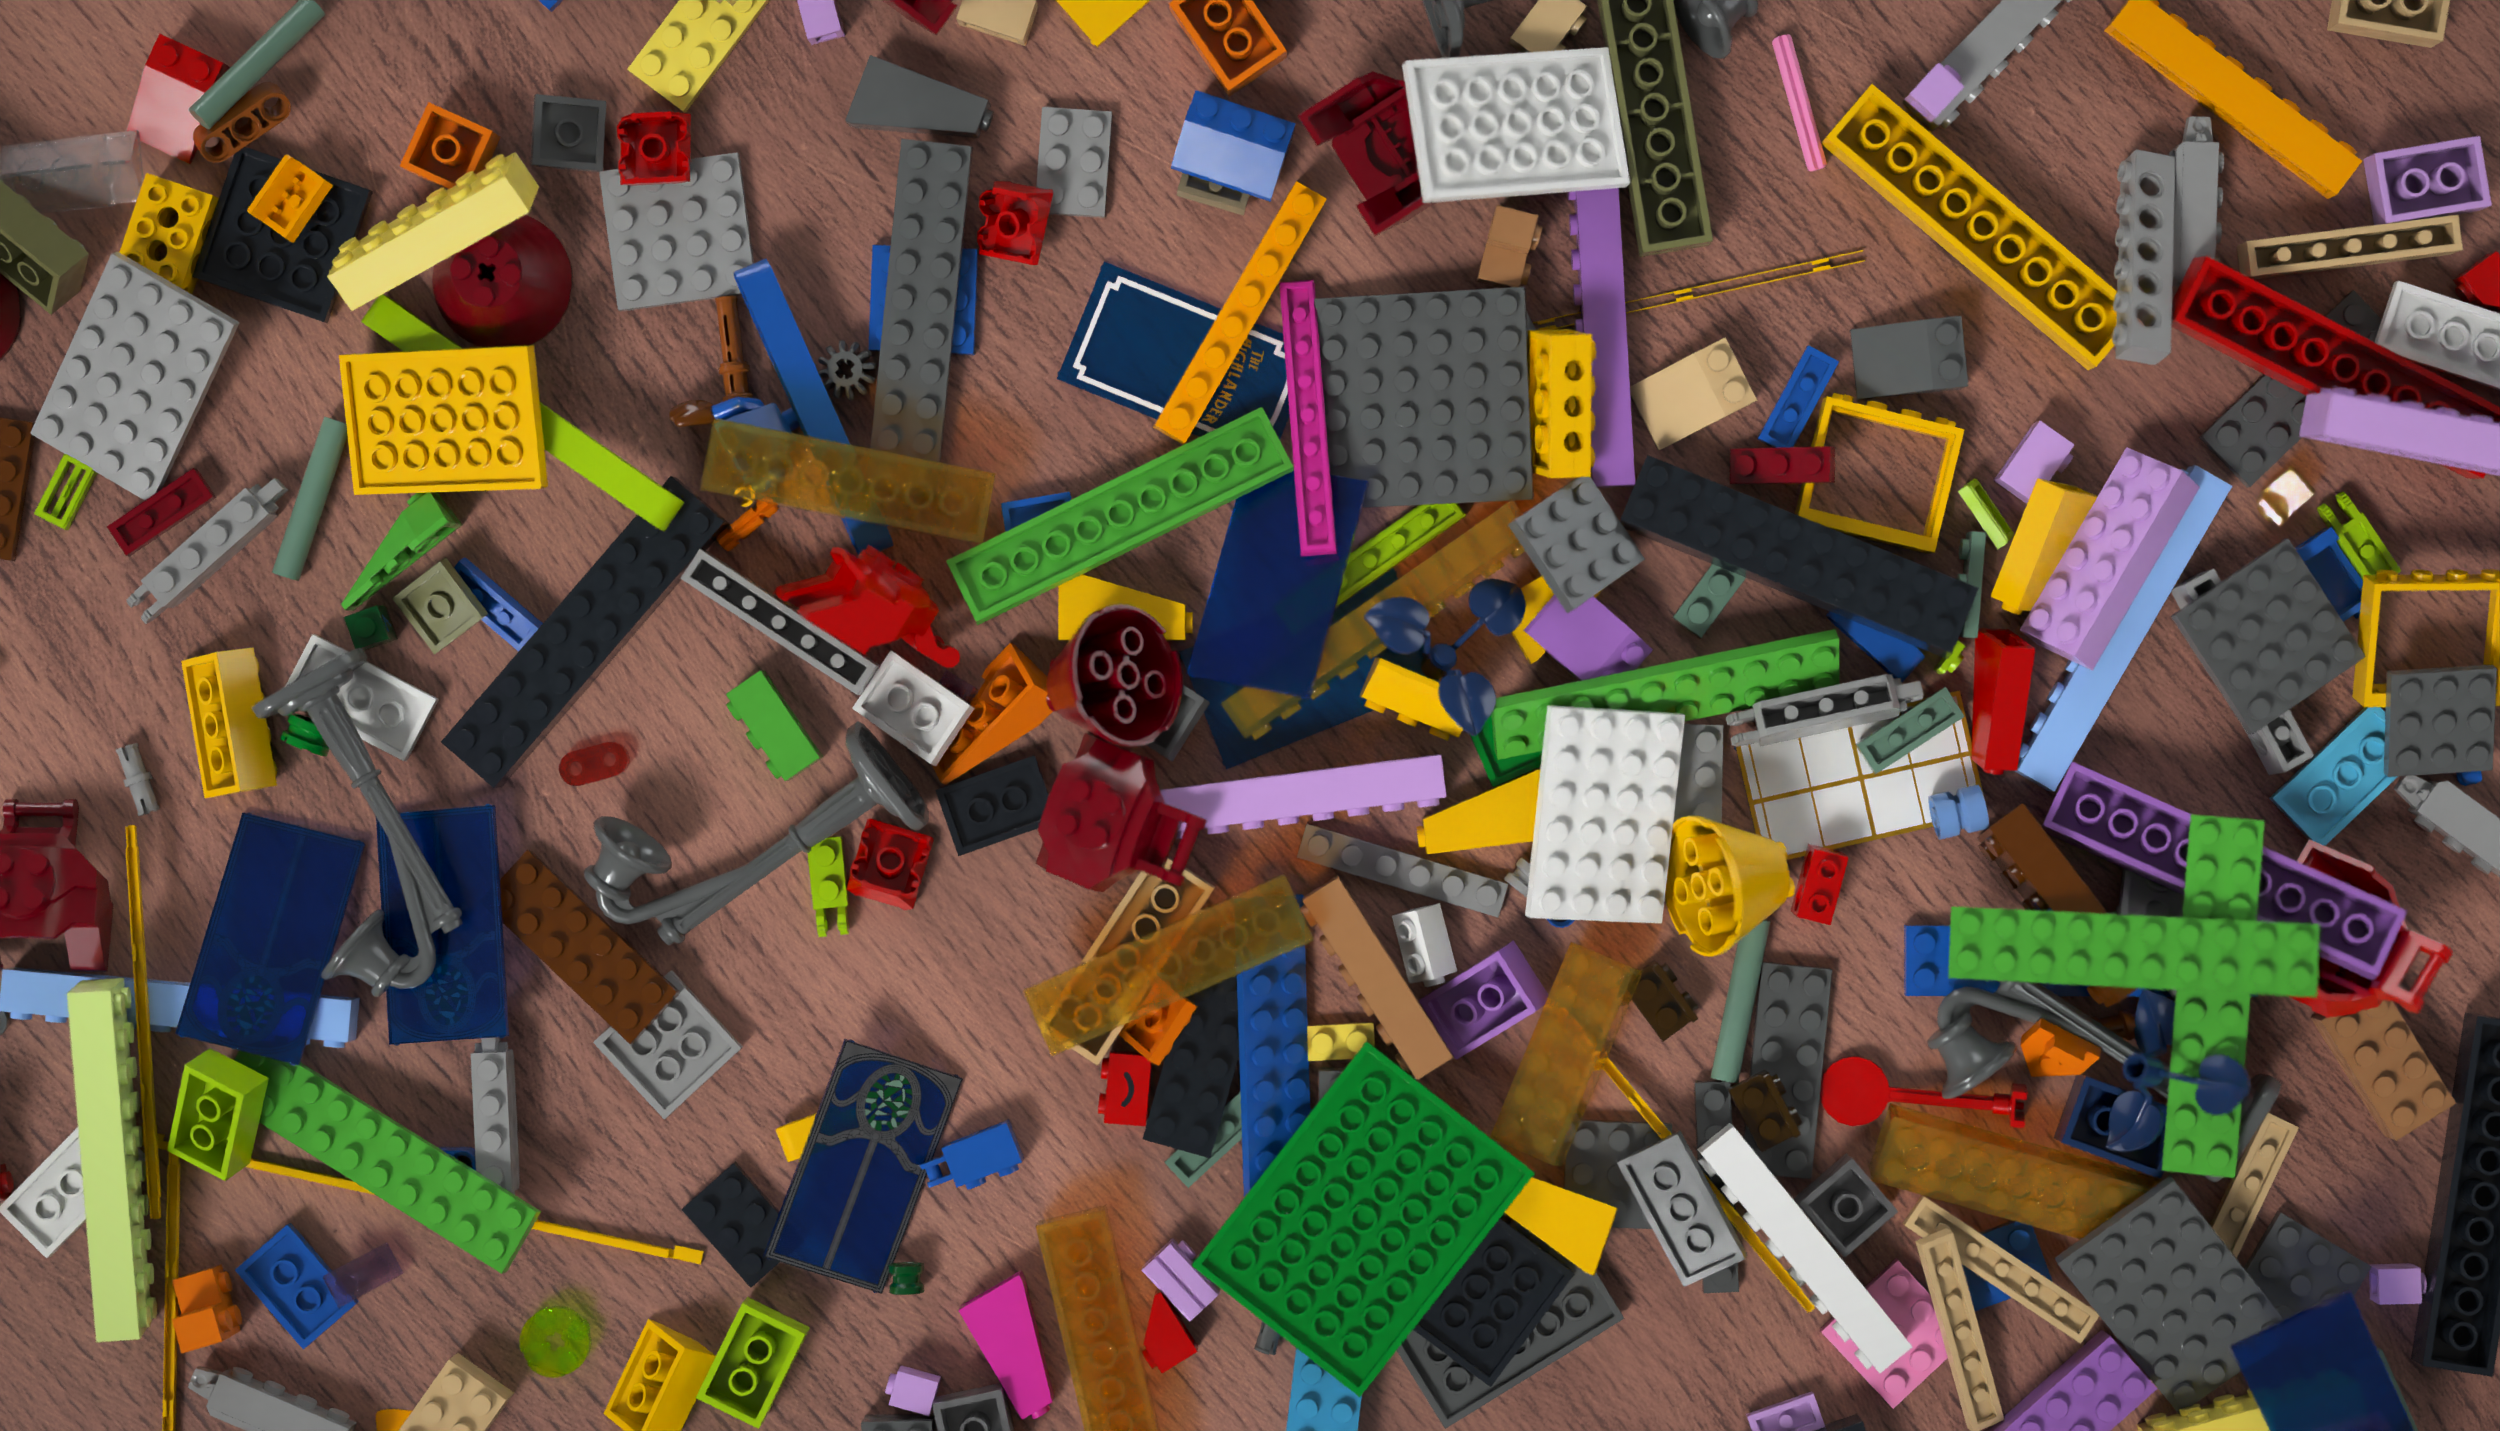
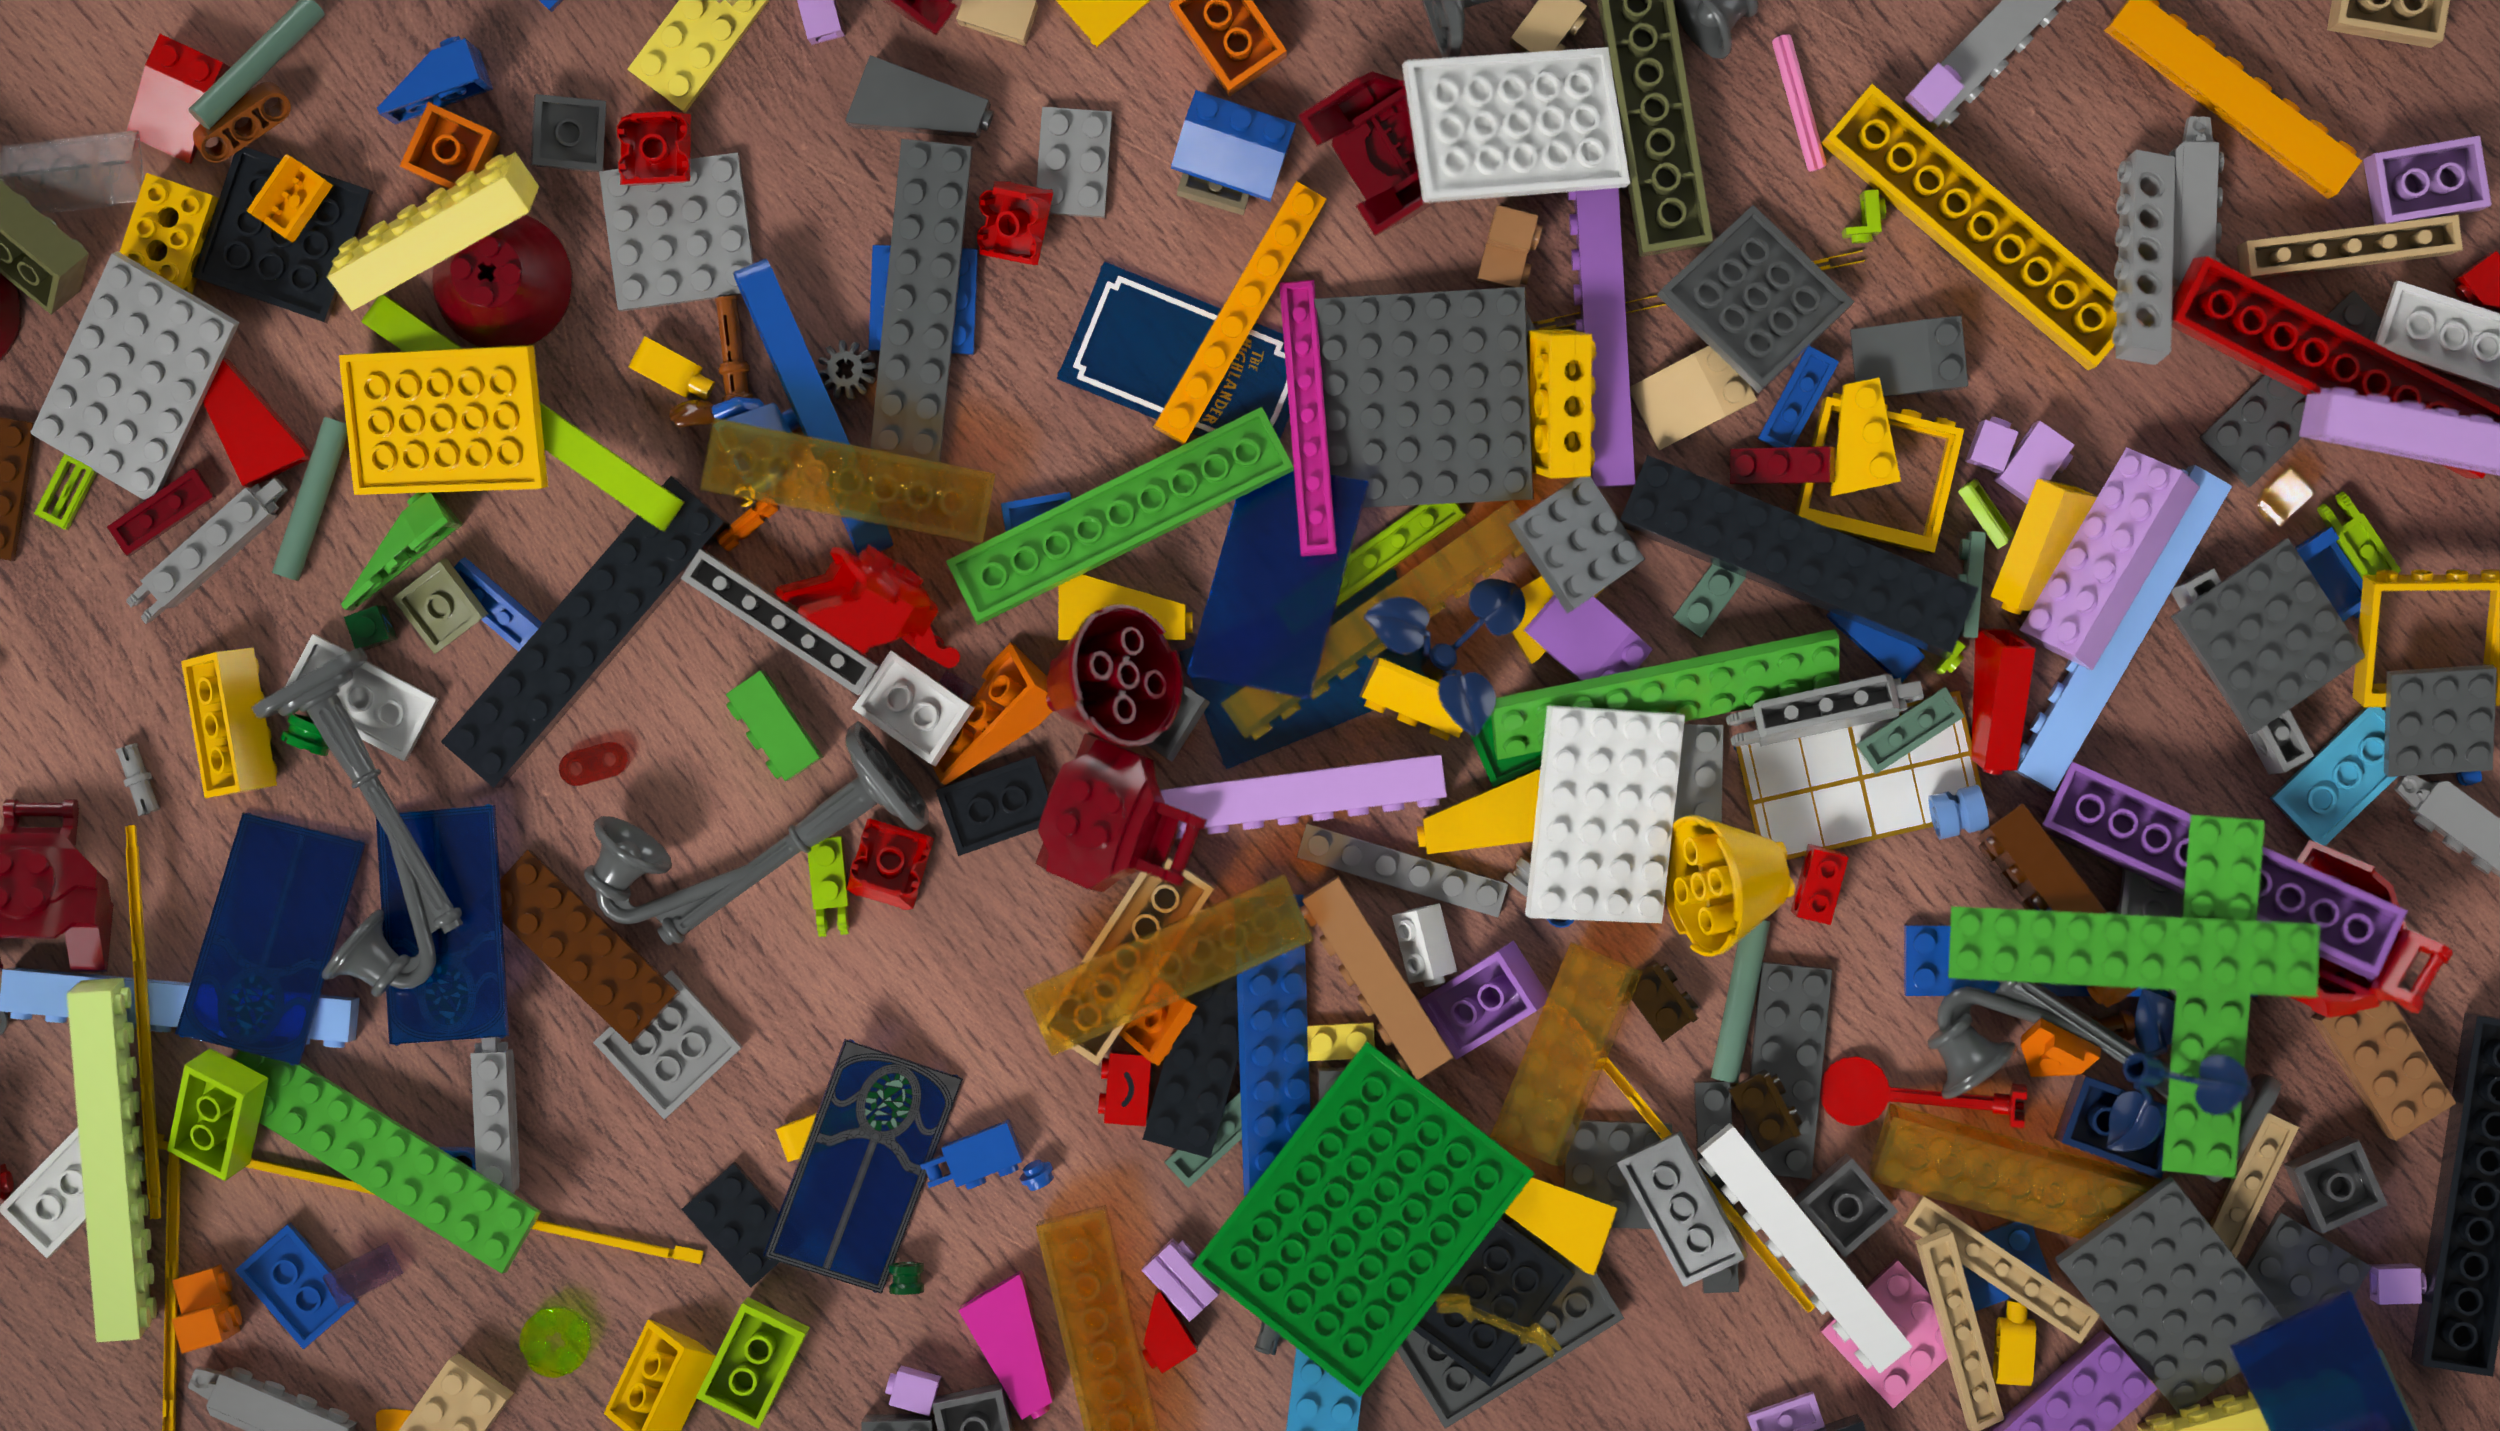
none -> red slope [203,358,312,488]
none -> blue slope [377,36,493,125]
none -> yellow piece [628,336,715,401]
none -> blue plate [1020,1160,1054,1191]
none -> clear yellow piece [1436,1293,1562,1359]
none -> dark grey plate [1657,205,1855,393]
none -> yellow wing [1830,377,1901,496]
none -> lime bracket [1842,189,1886,244]
none -> lavender brick [1965,417,2018,474]
none -> yellow piece [1993,1299,2036,1386]
none -> flat silver brick [2284,1136,2388,1234]

